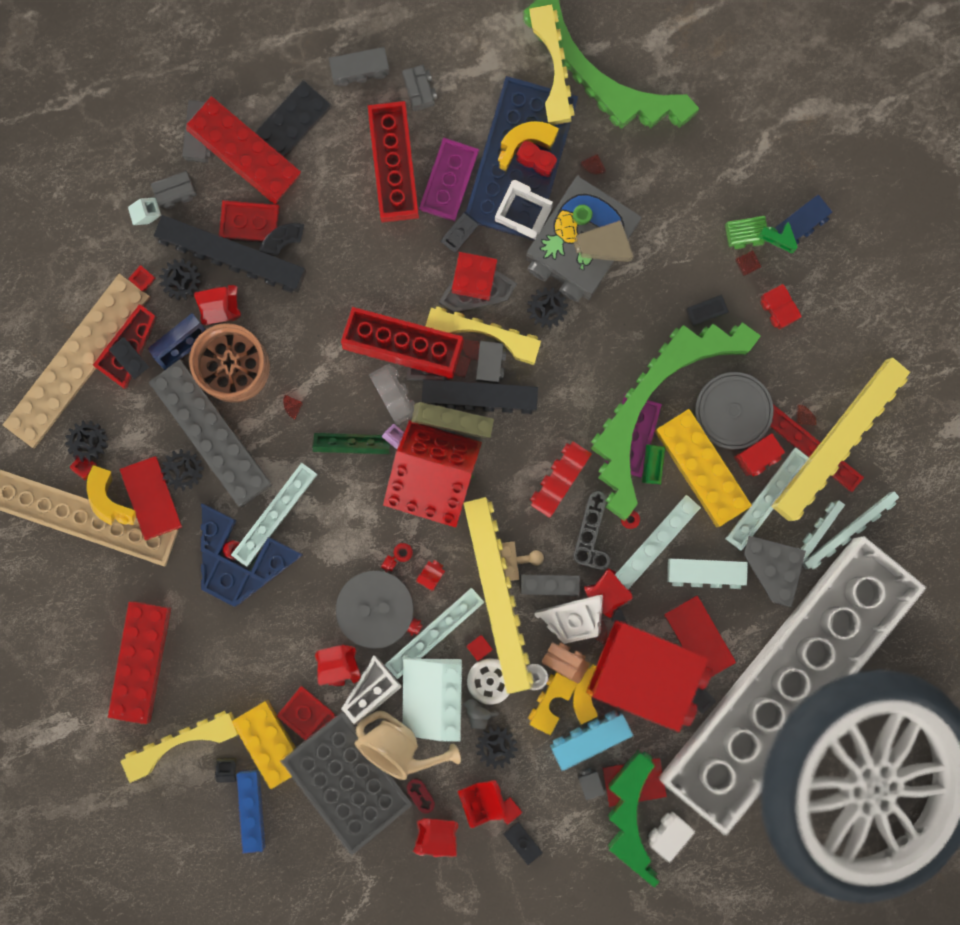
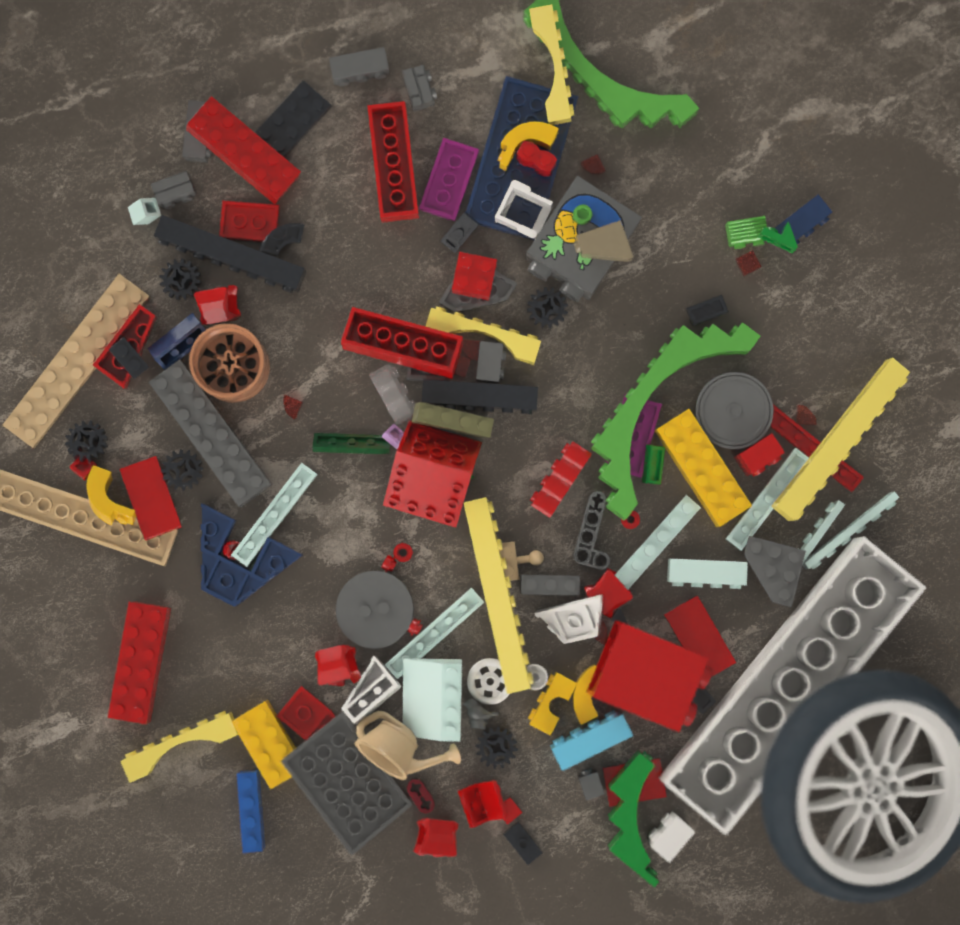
red plate [128,265,156,292] -> none
black slope [215,758,236,783] -> none
red arch [416,560,445,591] -> none
red tile [466,635,493,661] -> none
nougat brick [542,642,590,683] -> none
red brick [760,284,802,330] -> none

